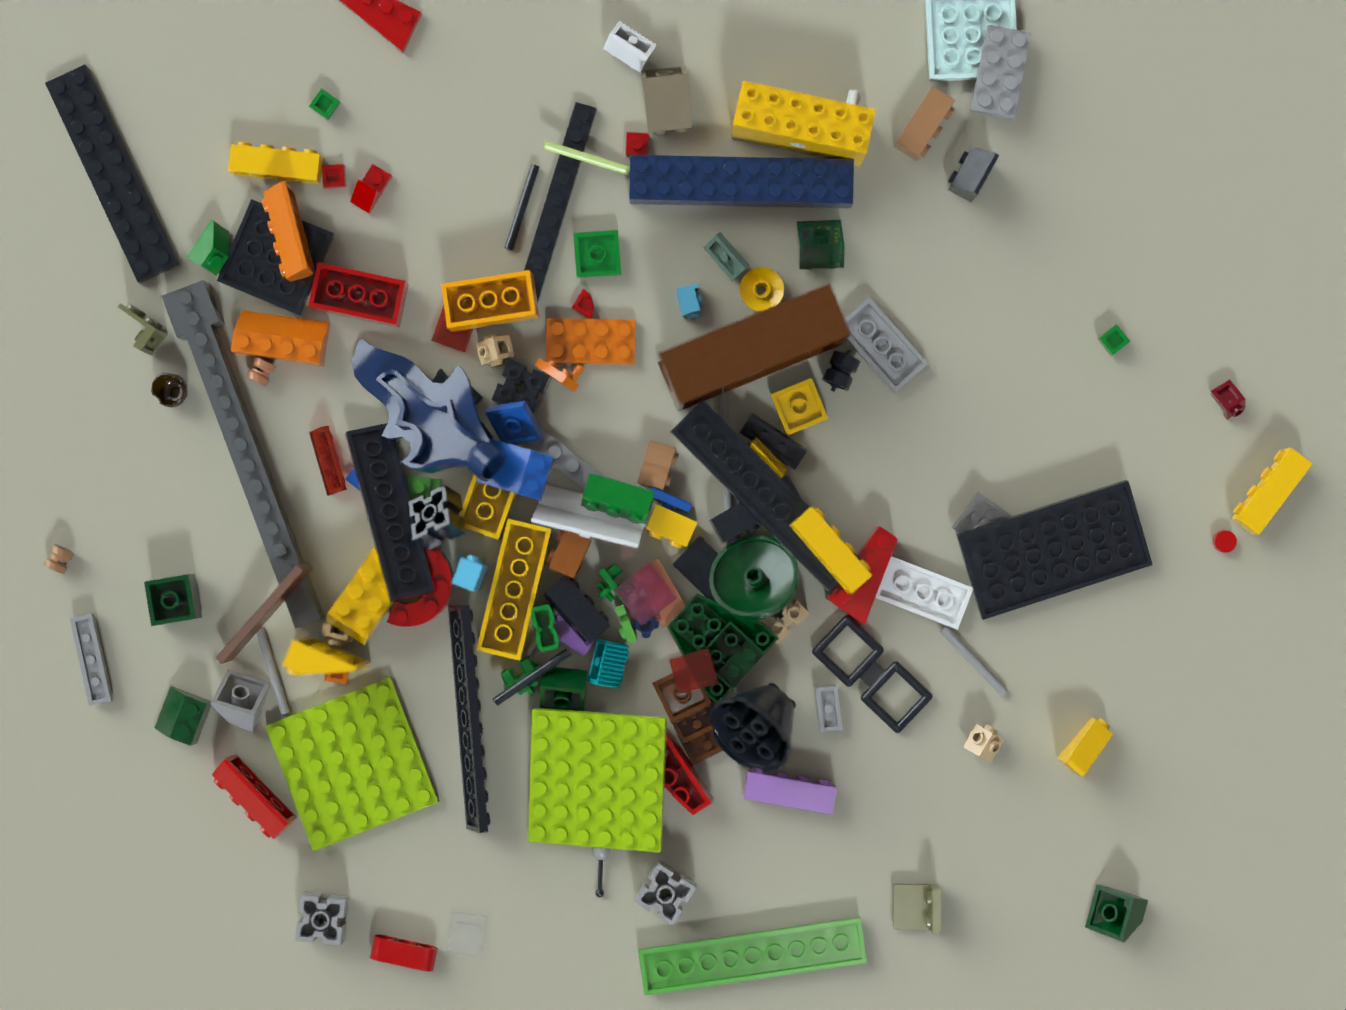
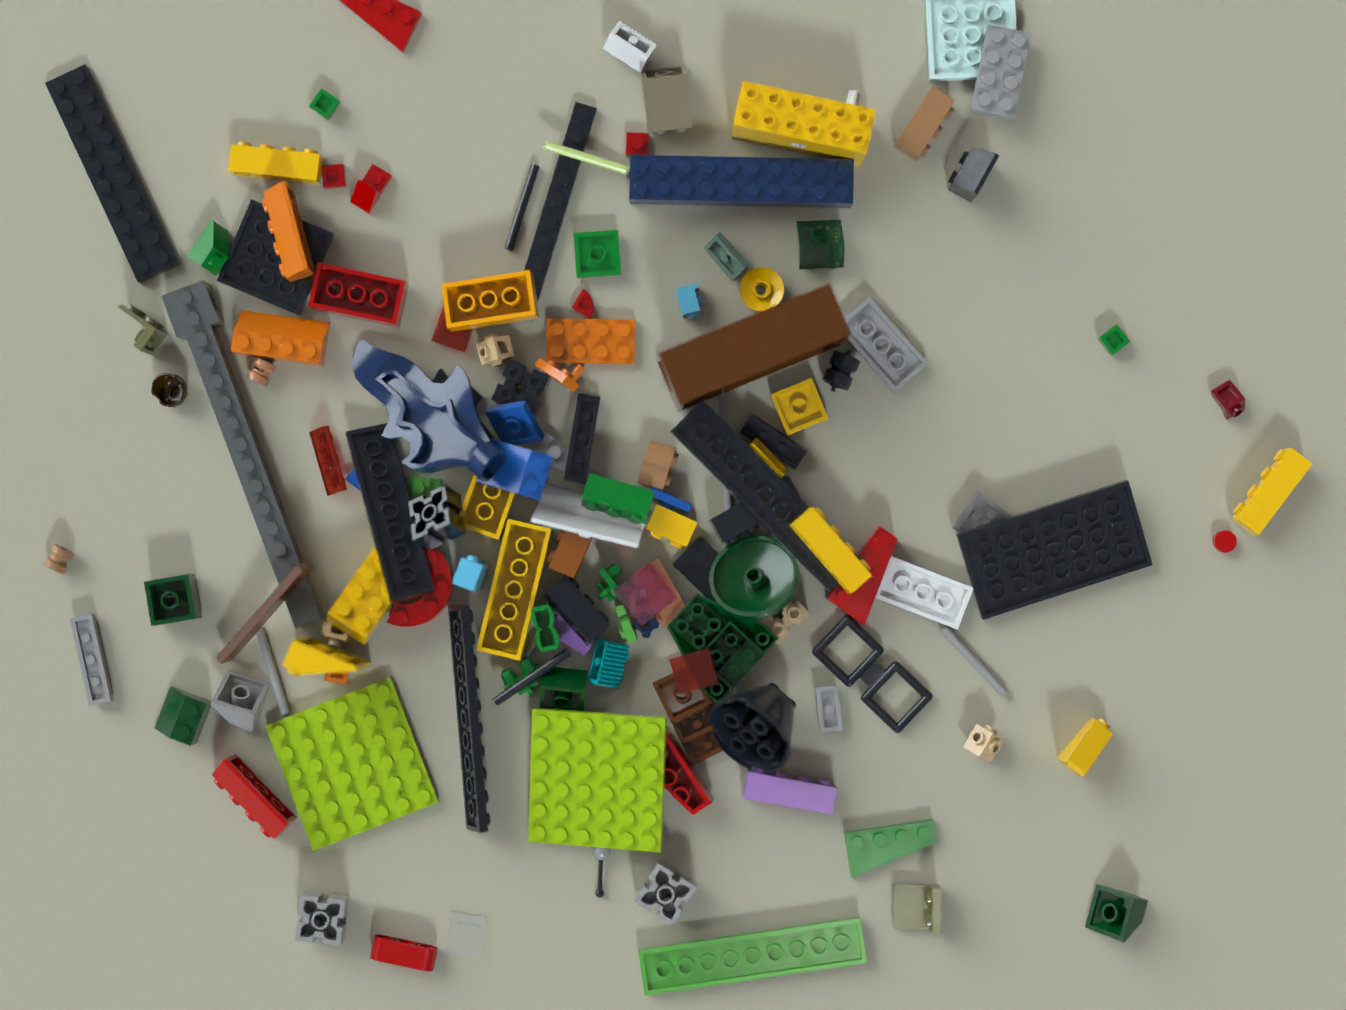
none -> black plate [563,393,600,484]
none -> green wing [844,819,937,878]

